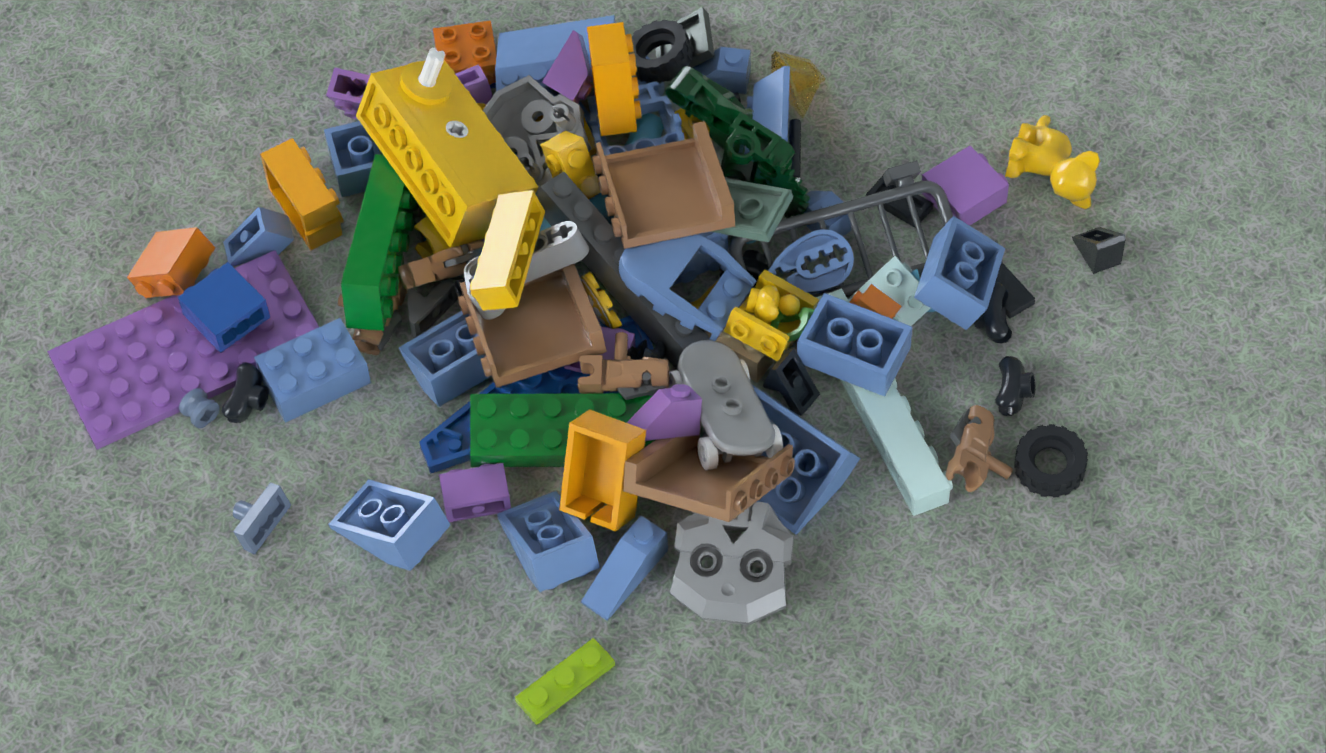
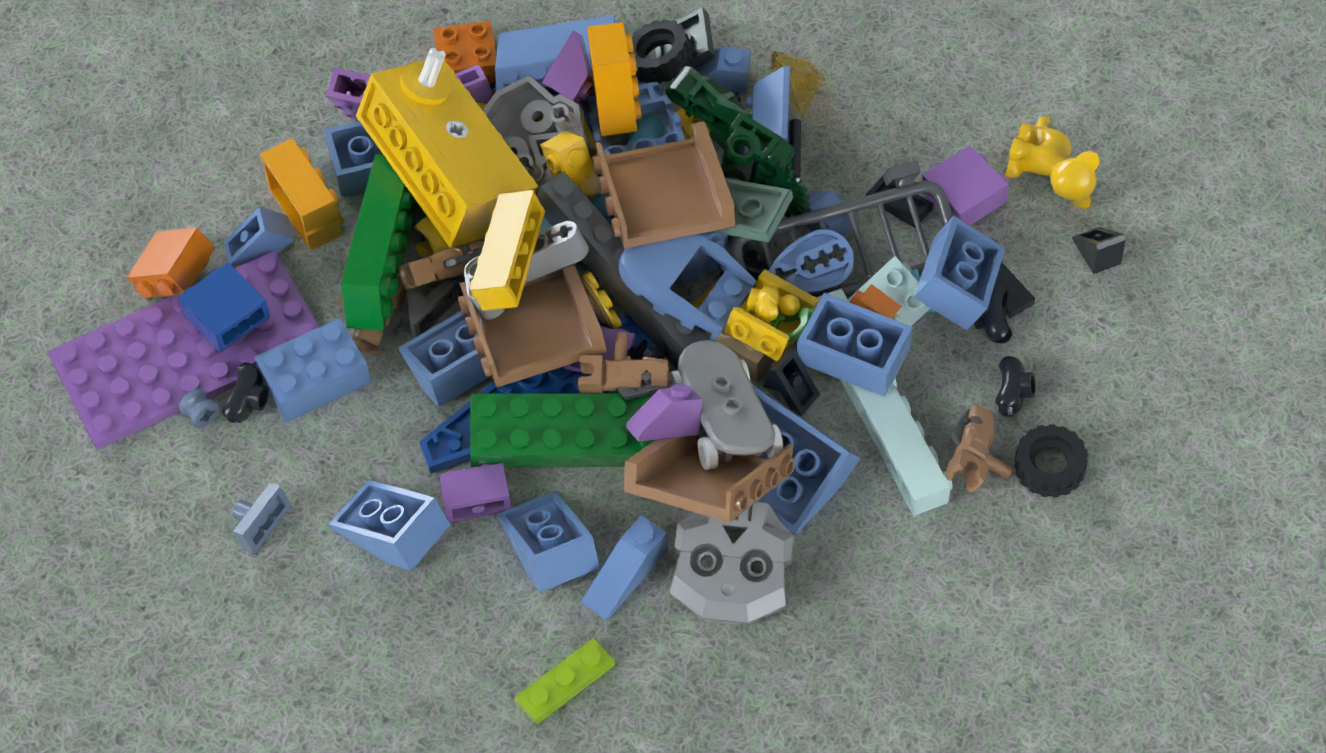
light orange piece [559,409,646,532] -> none

